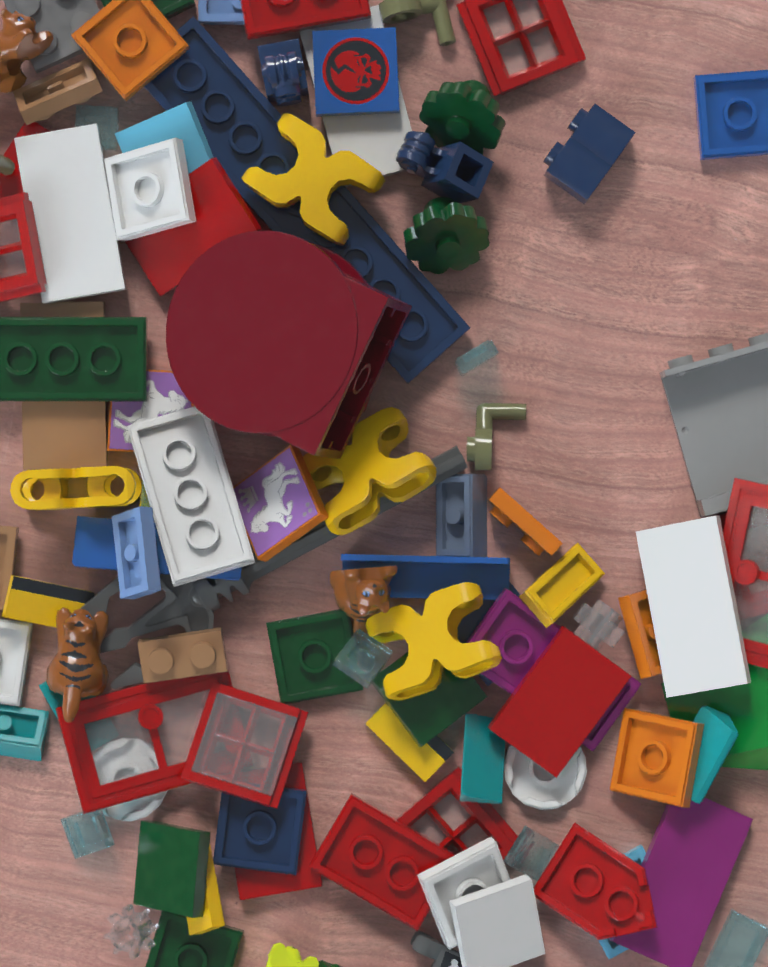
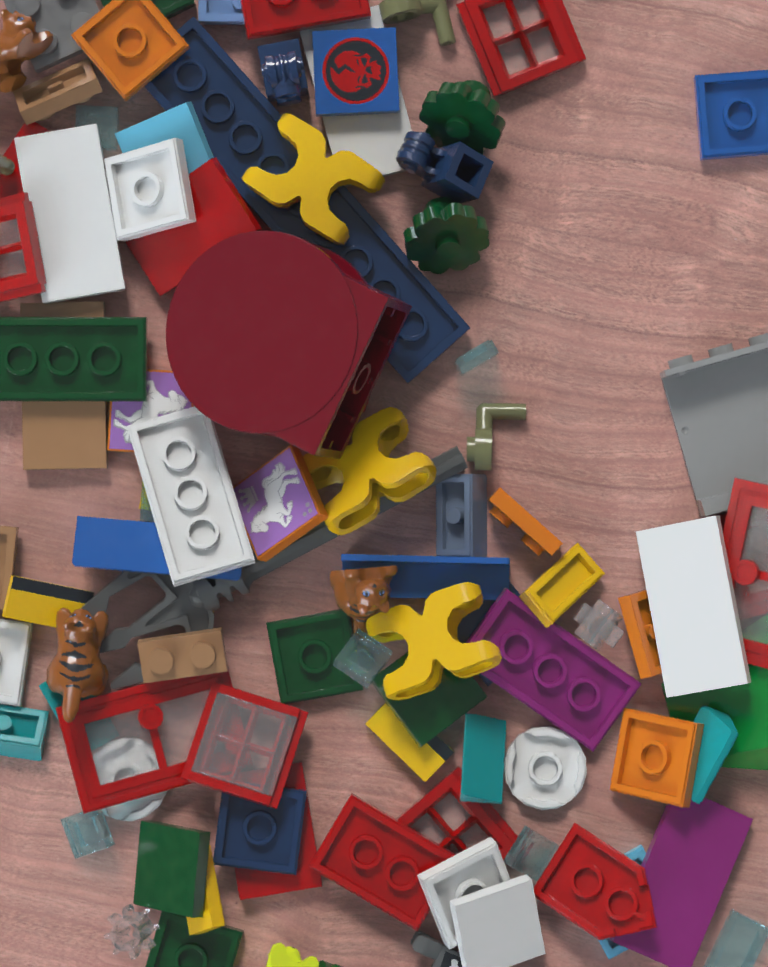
yellow piece [10,466,143,510] -> none
medium blue plate [112,506,161,600] -> none
red tile [488,625,632,778] -> none
dark blue brick [543,104,636,204] -> none

